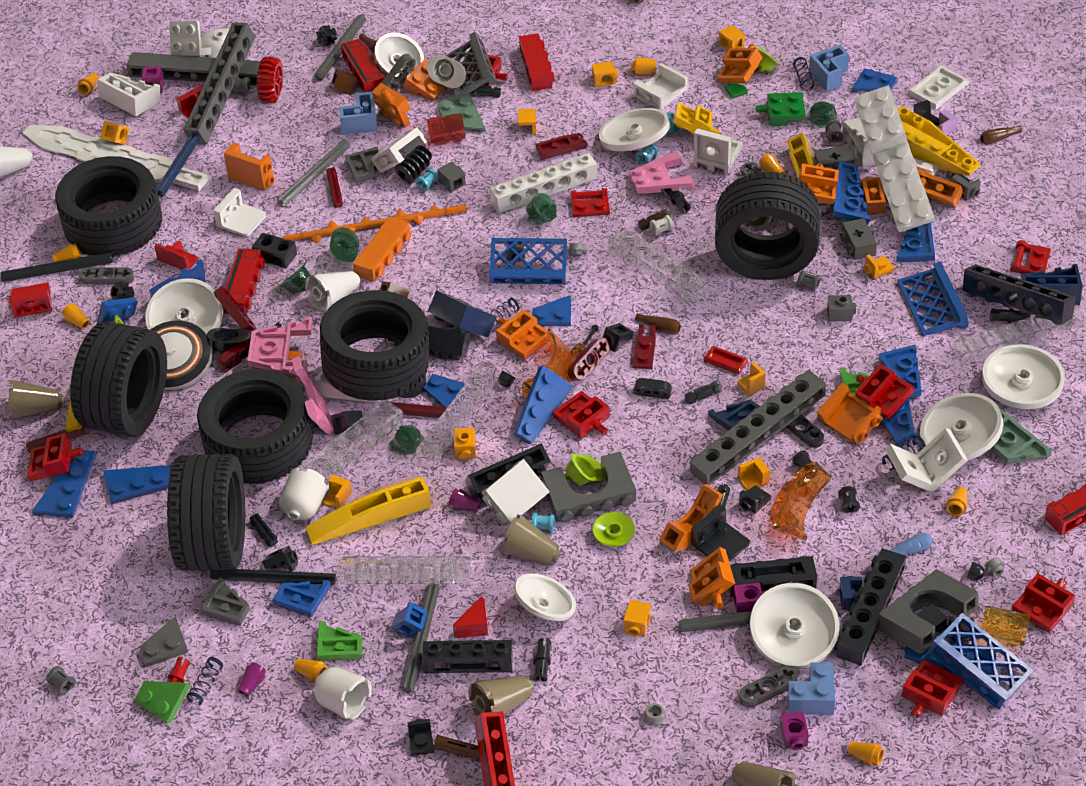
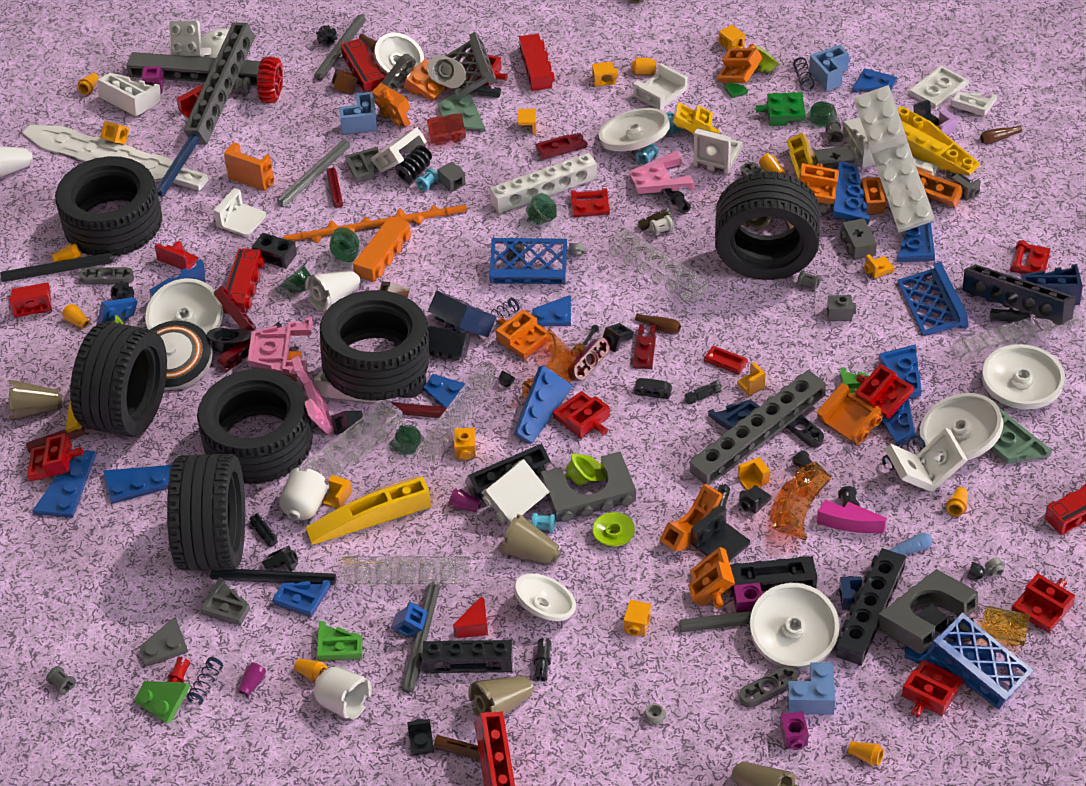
none -> dark pink slope [817,499,887,533]
none -> white wing [951,92,997,116]

